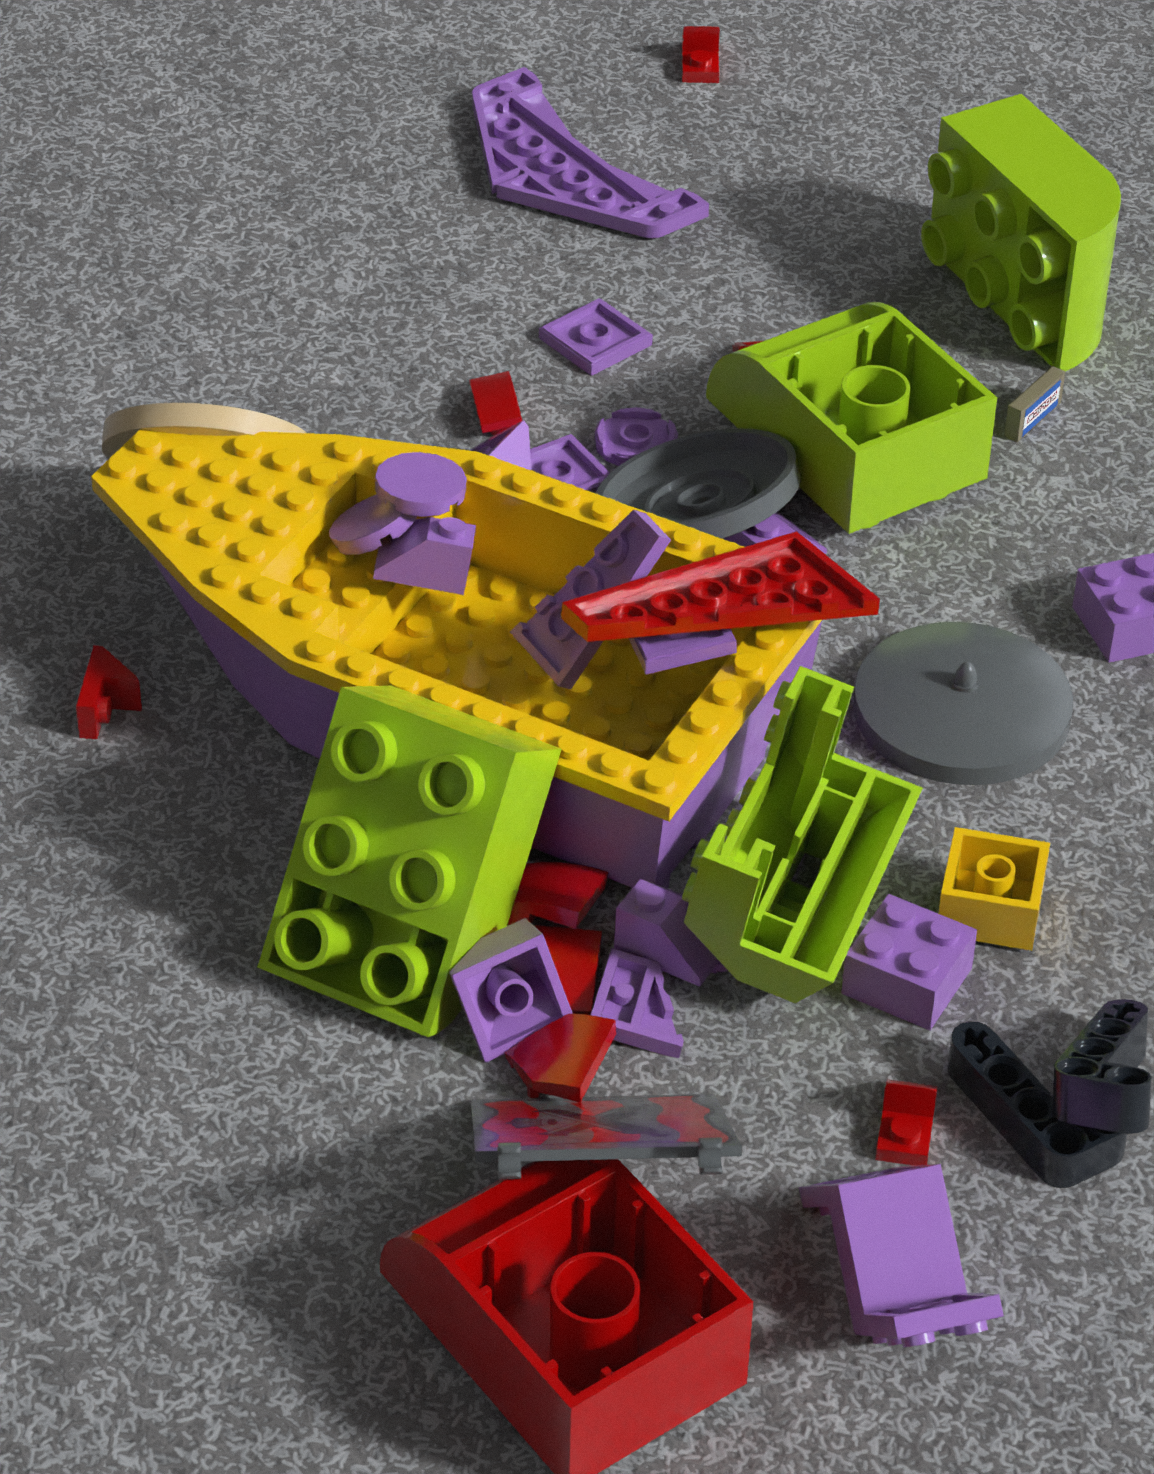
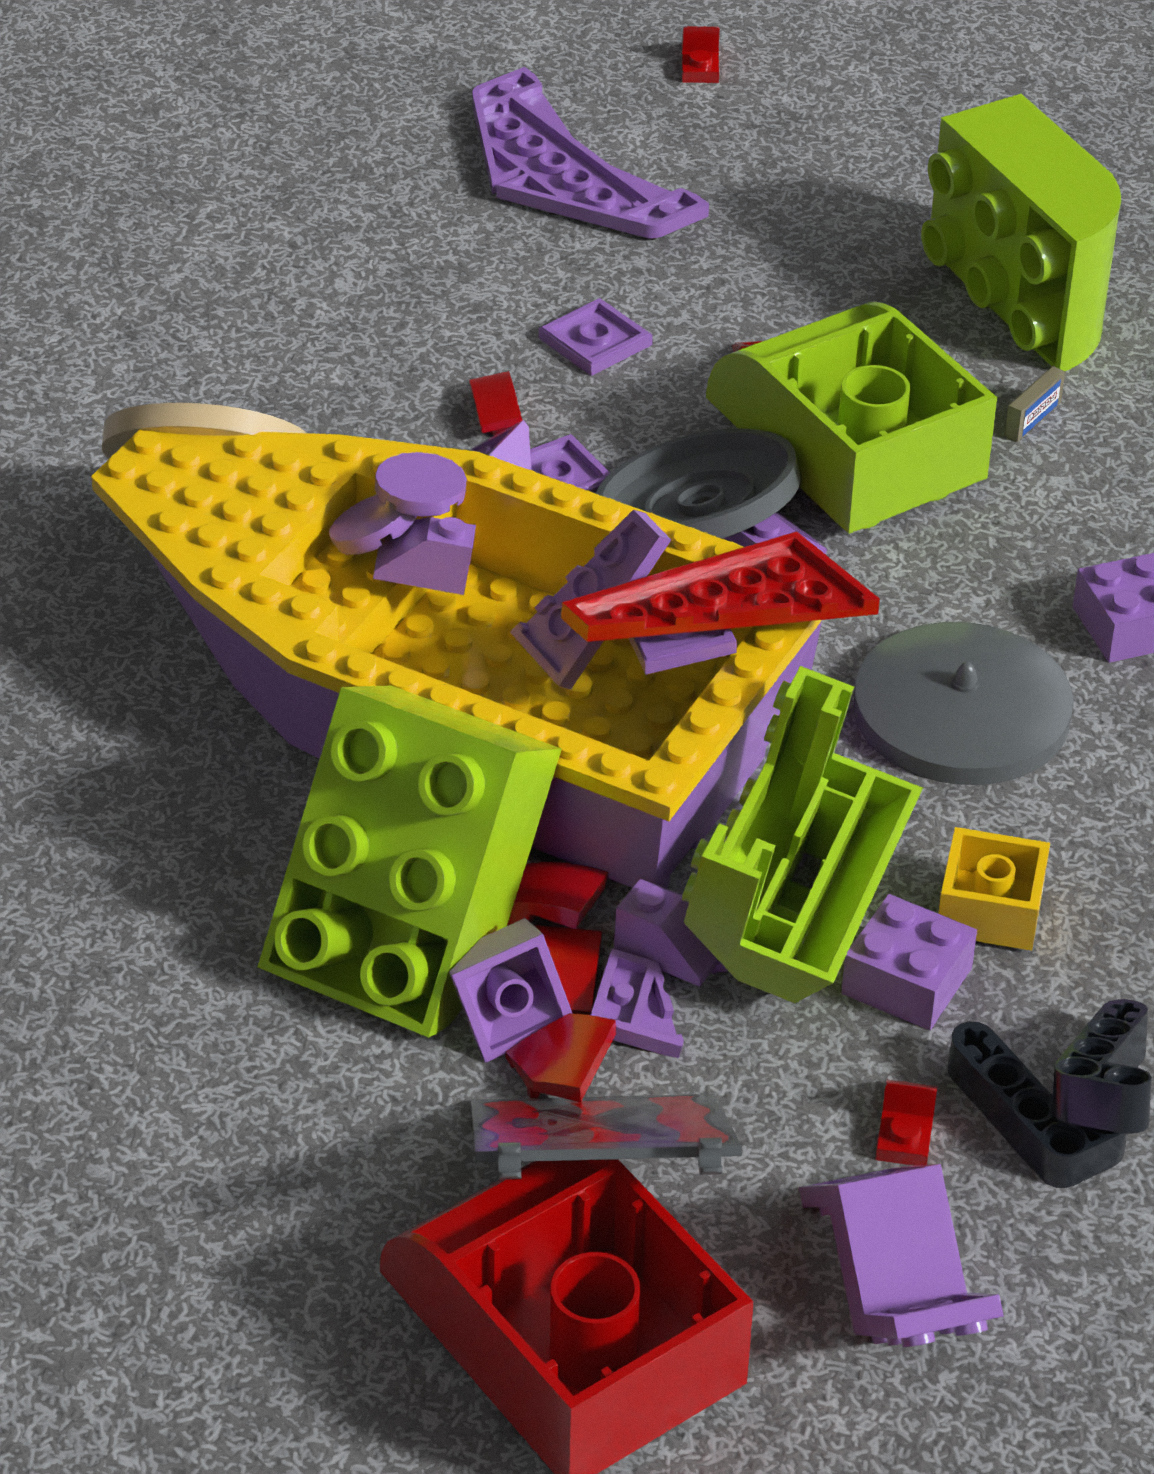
red slope [76,645,142,739] -> none
medium lavender tile [594,407,678,466] -> none

